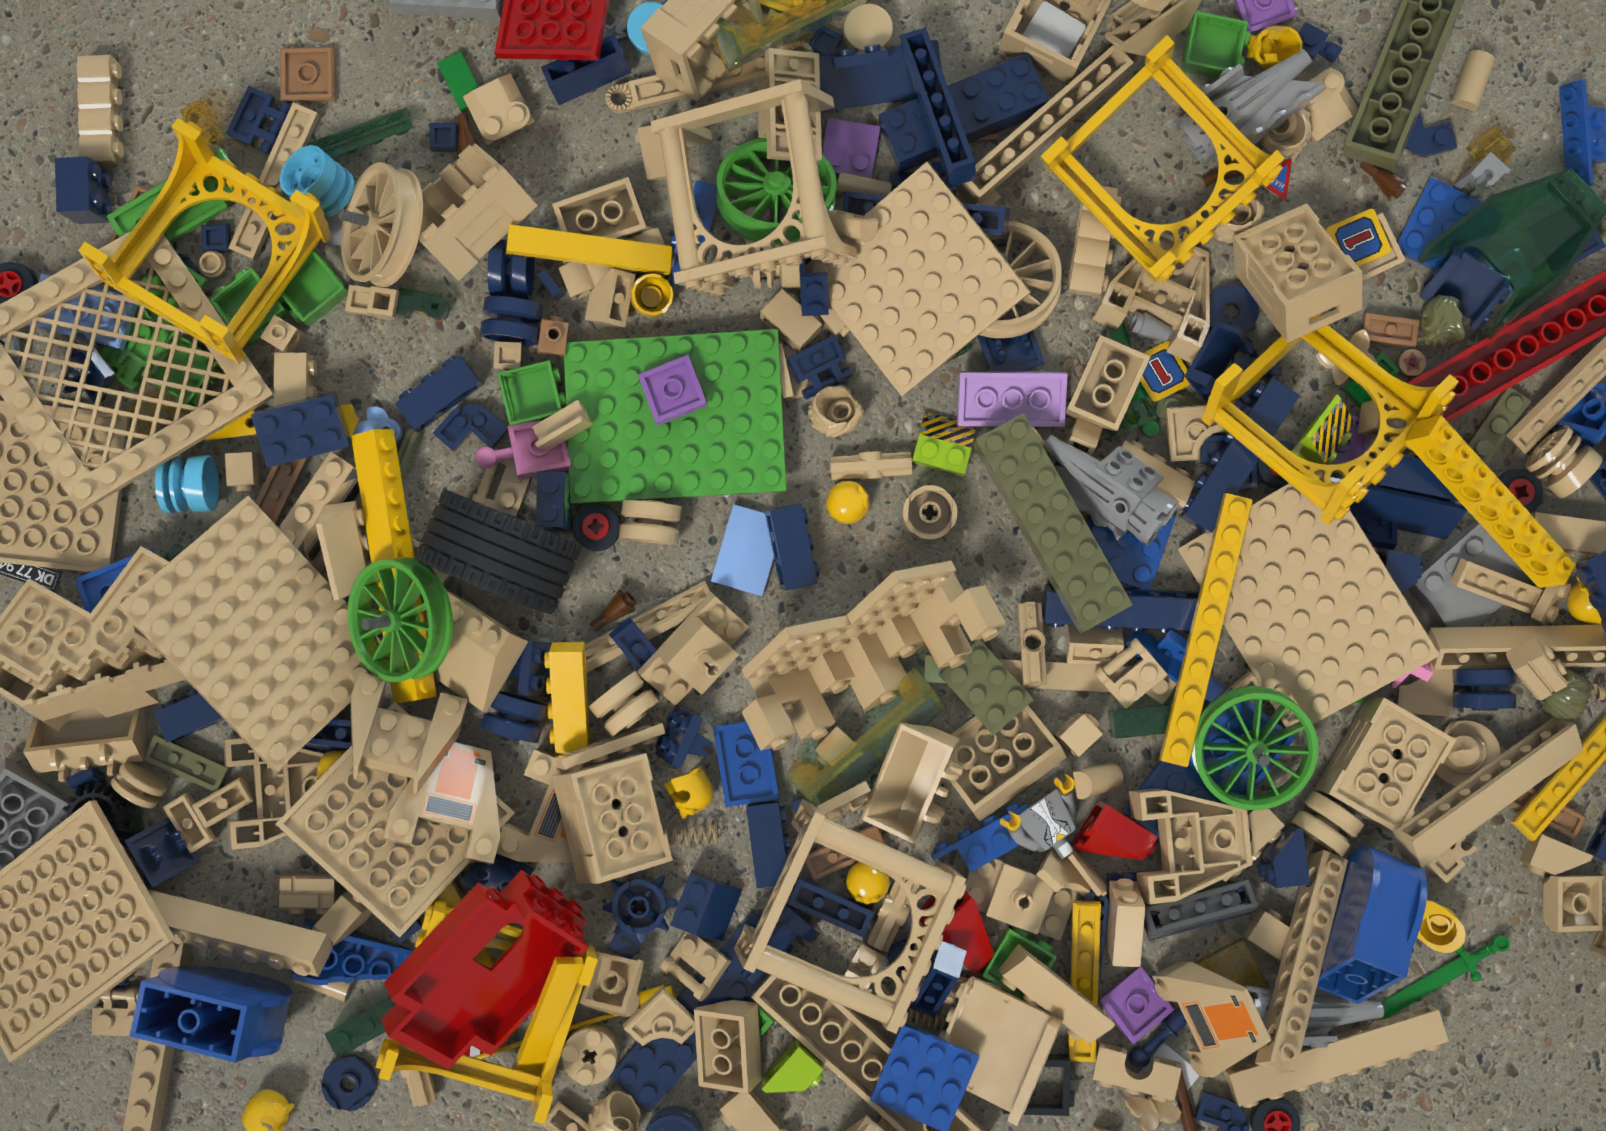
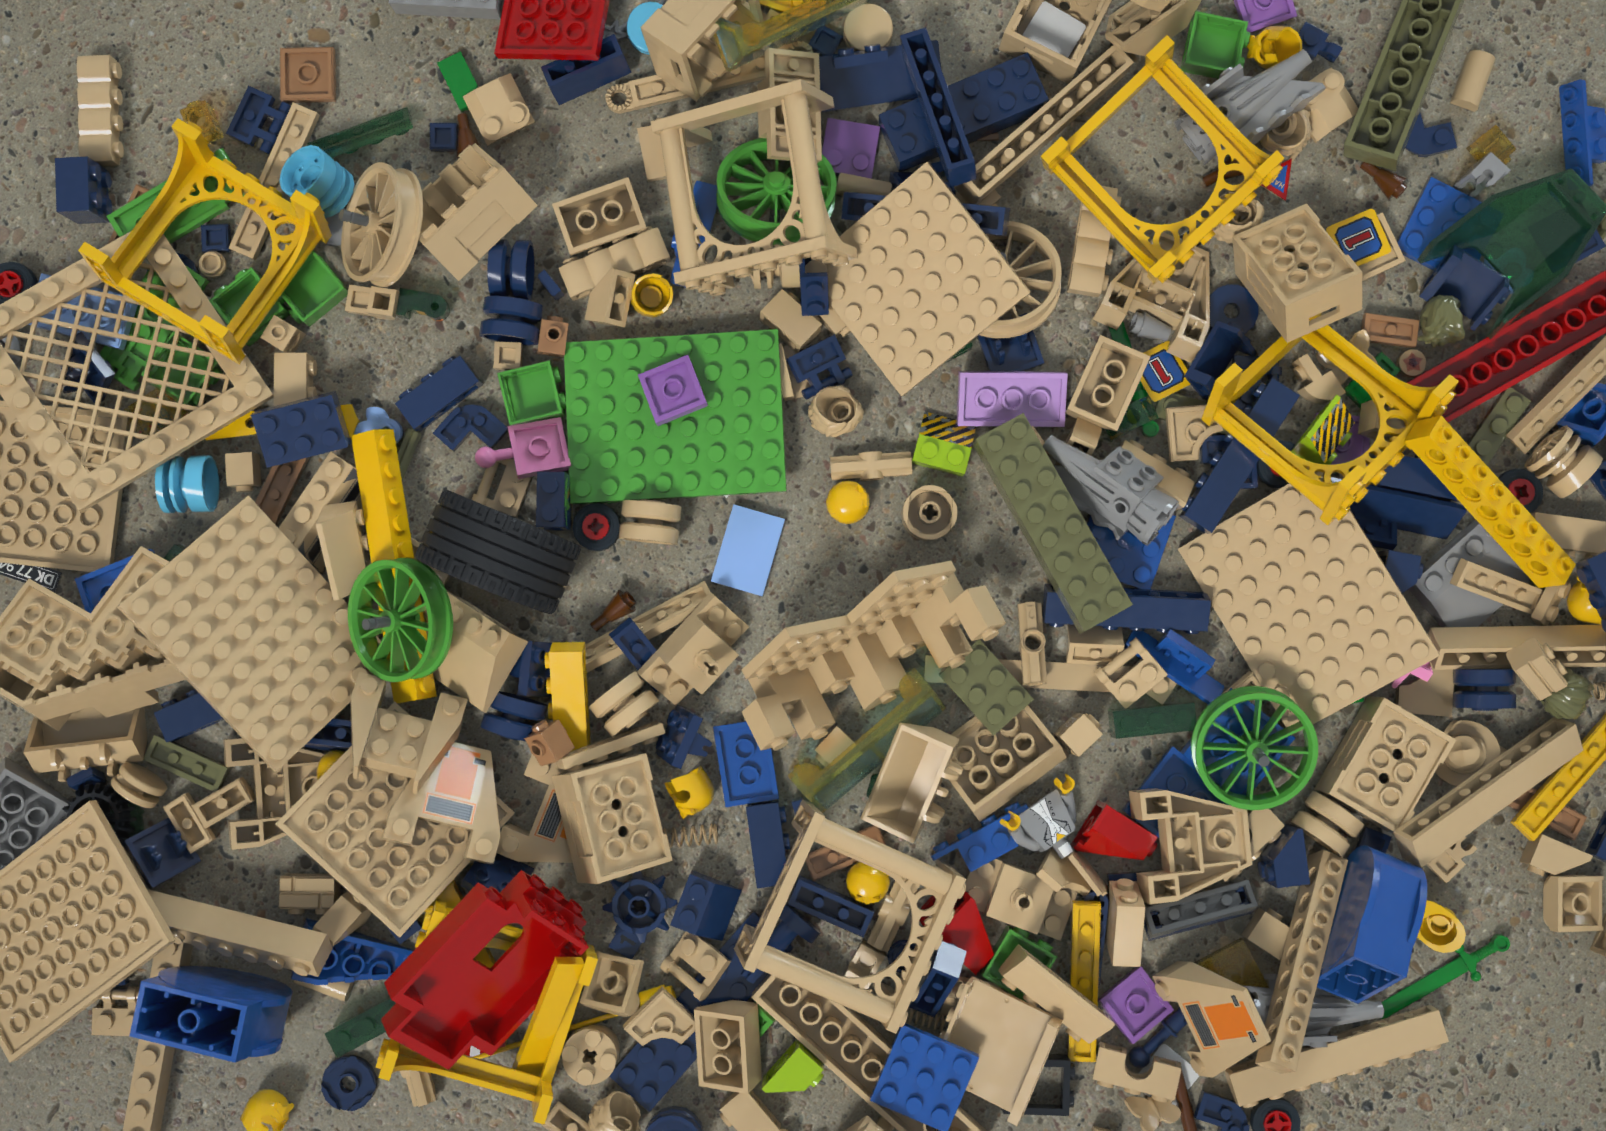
yellow tile [506,224,672,275] -> none
tan panel [532,400,593,452] -> none
dark blue brick [764,504,819,591] -> none
tan plate [817,781,871,822] -> none
tan brick [827,210,879,242] -> none
tan brick [1073,762,1123,799] -> none
yellow plate [1159,493,1253,767] -> none
none -> medium nougat brick [524,719,575,766]
none -> tan brick [1292,354,1346,403]
none -> dark blue tile [1356,826,1392,853]

